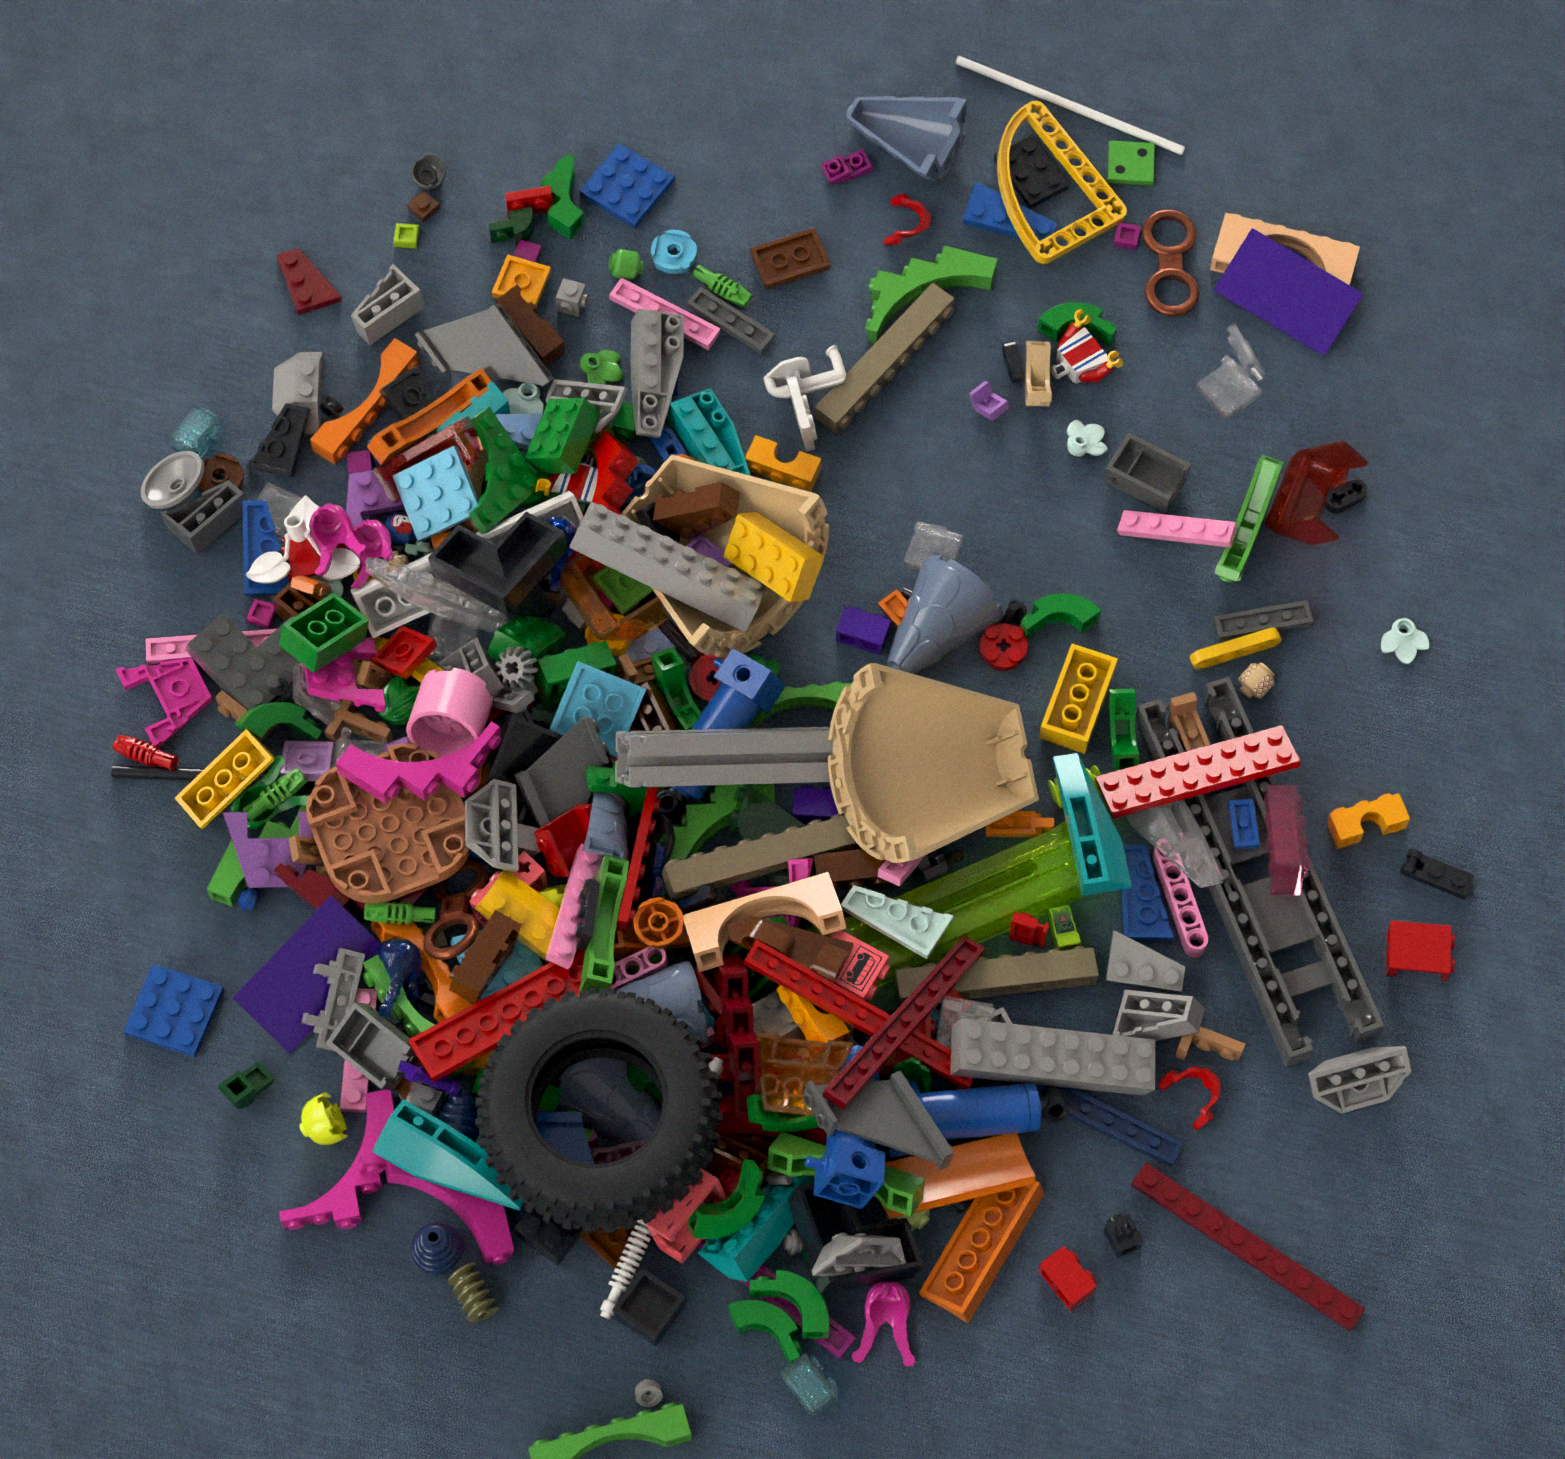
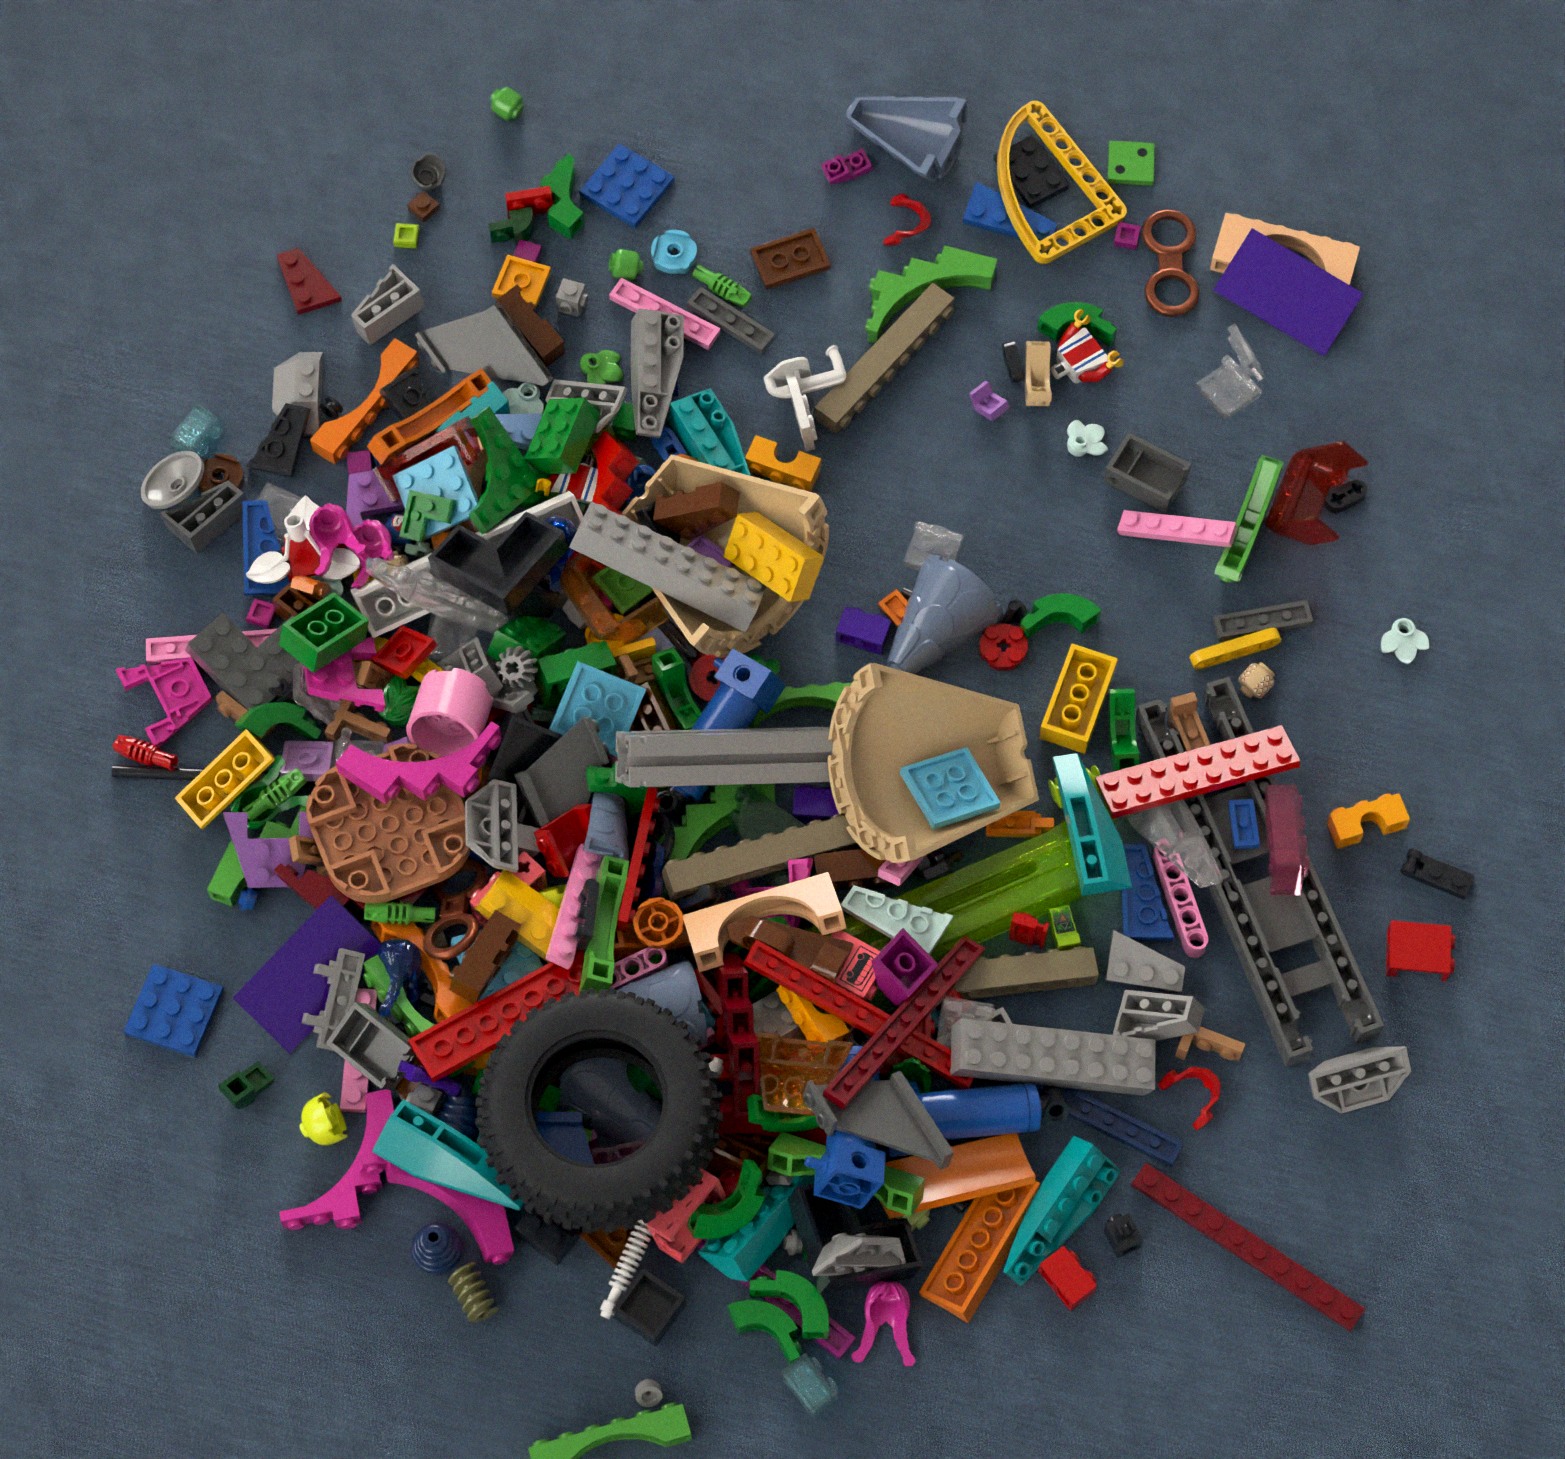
white piece [956,56,1185,155] -> none
none -> green tile [399,490,456,542]
none -> bright green head [490,87,525,121]
none -> yellow tile [610,637,656,662]
none -> magenta slope [871,928,939,1006]
none -> medium azure plate [900,747,1001,830]
none -> teal wedge [1003,1136,1121,1286]

